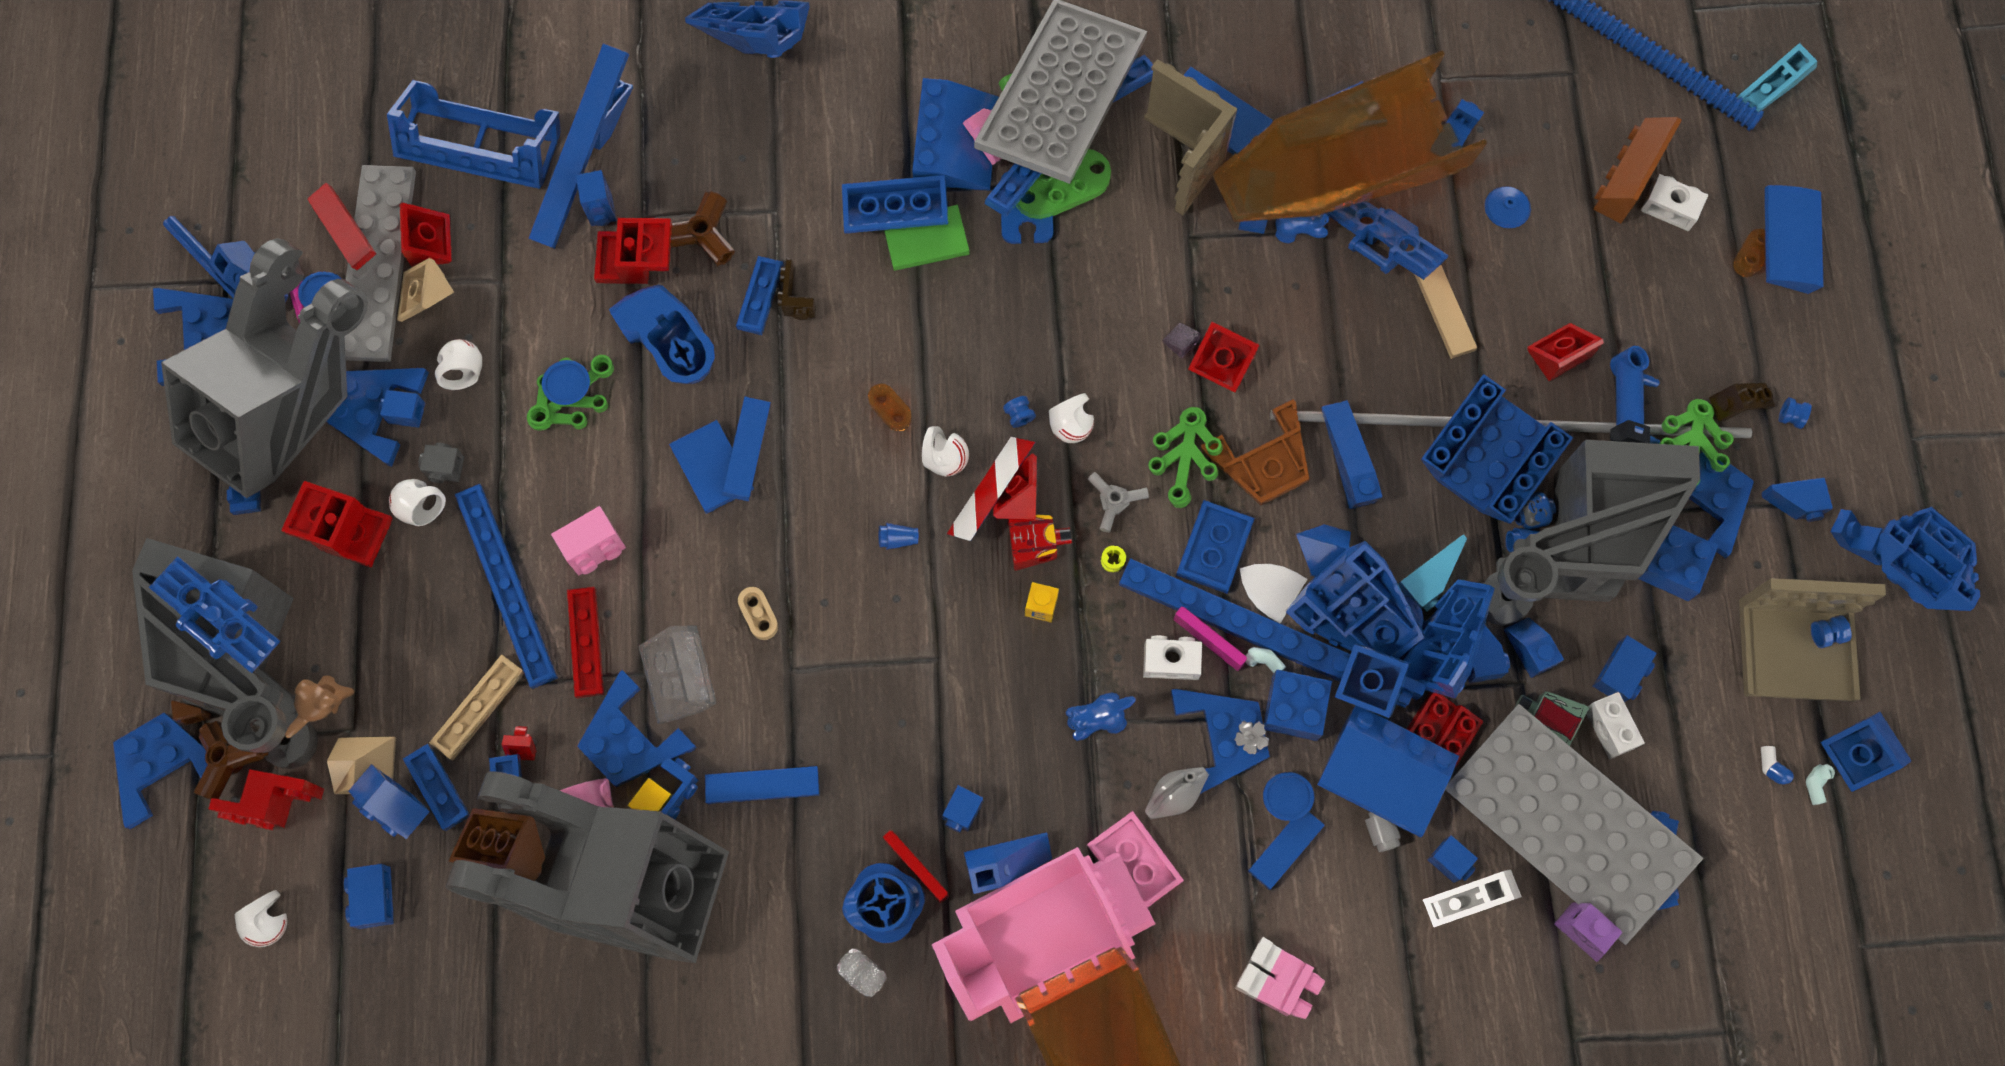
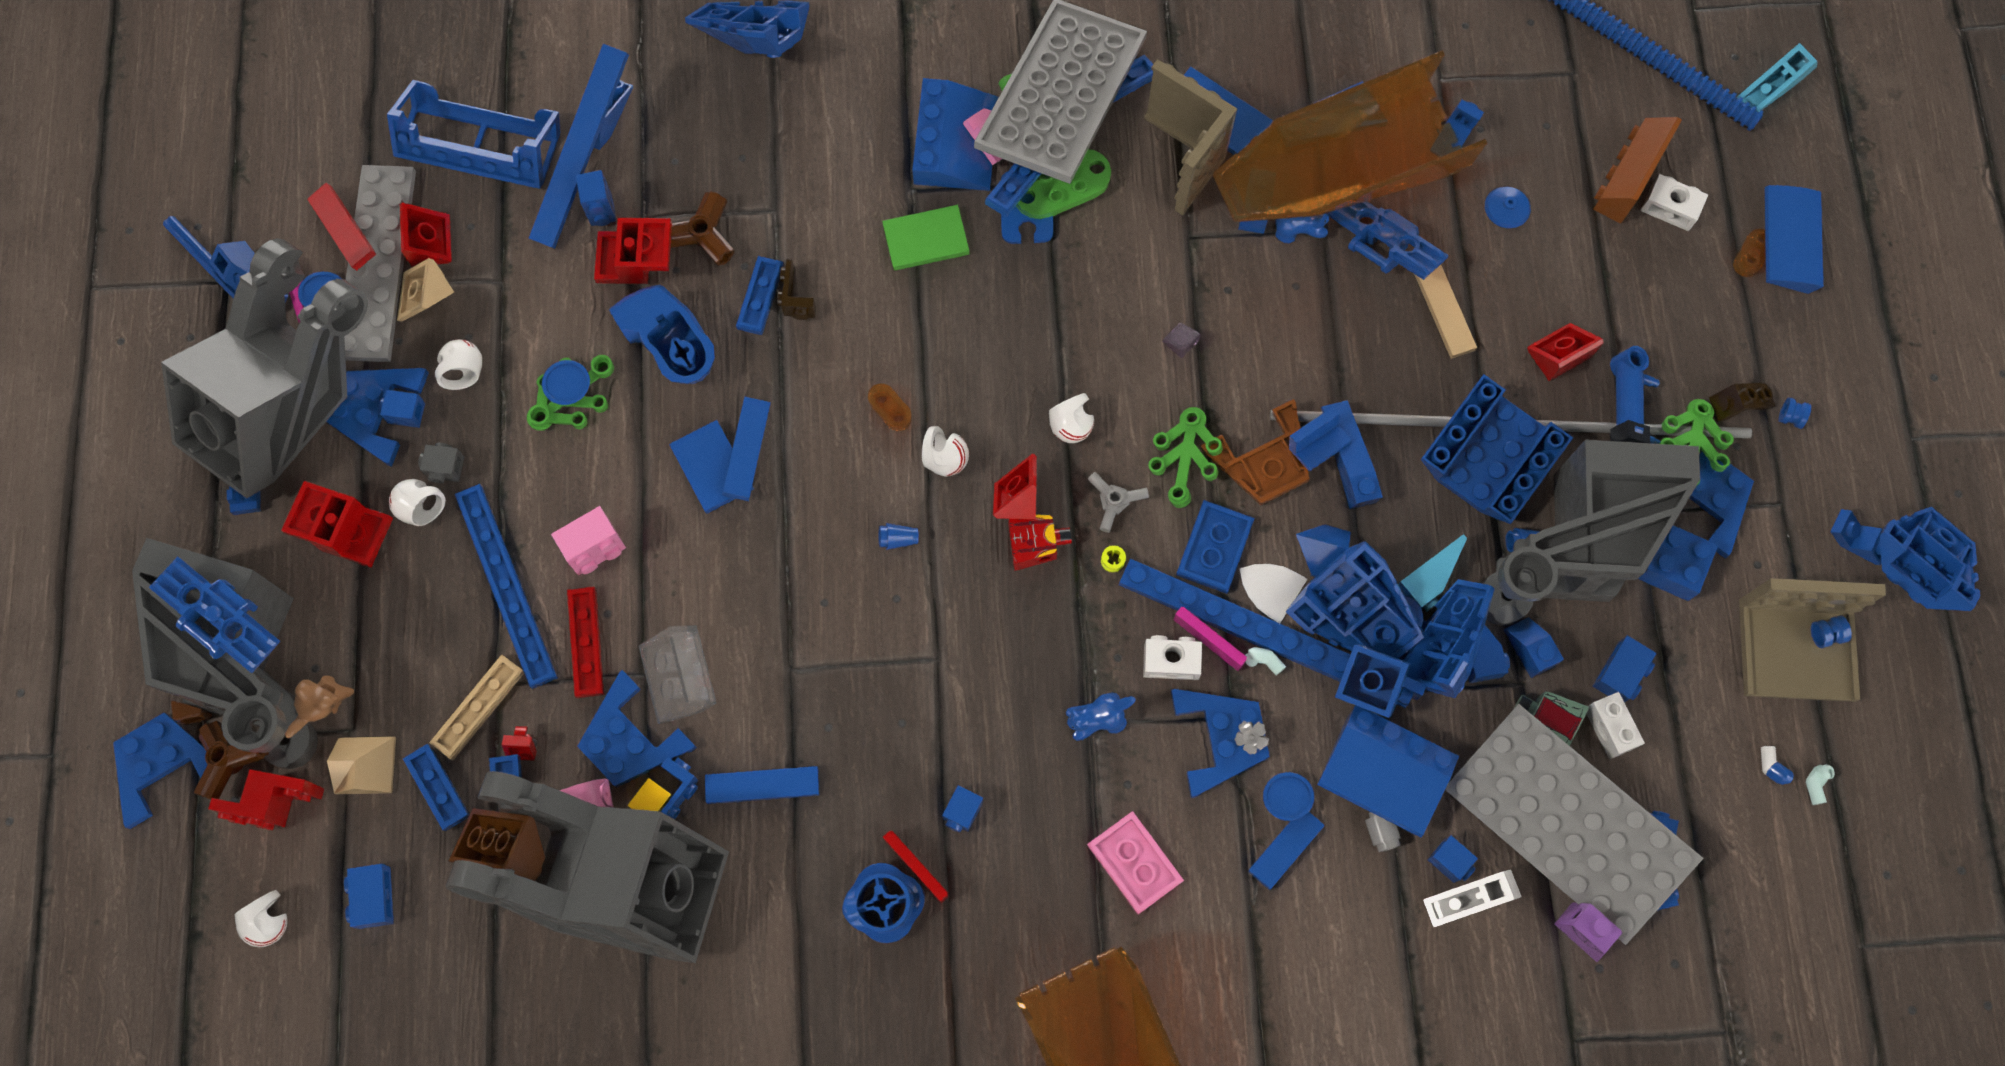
blue wing [153,288,234,386] -> none
blue brick [348,764,430,839] -> none
tan plate [738,587,778,640] -> none
clear gear [837,948,887,997] -> none
blue slope [842,175,948,234] -> none
bright pink panel [932,847,1155,1023] -> none
sticker [947,437,1036,541] -> none
blue slope [964,832,1052,894] -> none
blue wheel [1003,396,1036,428] -> none
yellow brick [1025,582,1059,623] -> none
light grey hat [1145,767,1209,819] -> none
red slope [1188,322,1260,393] -> none
bright pink hips [1235,937,1325,1019] -> none
blue brick [1263,669,1332,741] -> none
red slope [1407,692,1483,767] -> none
blue head [1514,492,1556,530] -> none
blue slope [1761,478,1833,522] -> none
blue slope [1820,712,1912,792] -> none
none -> blue panel [1289,407,1351,471]

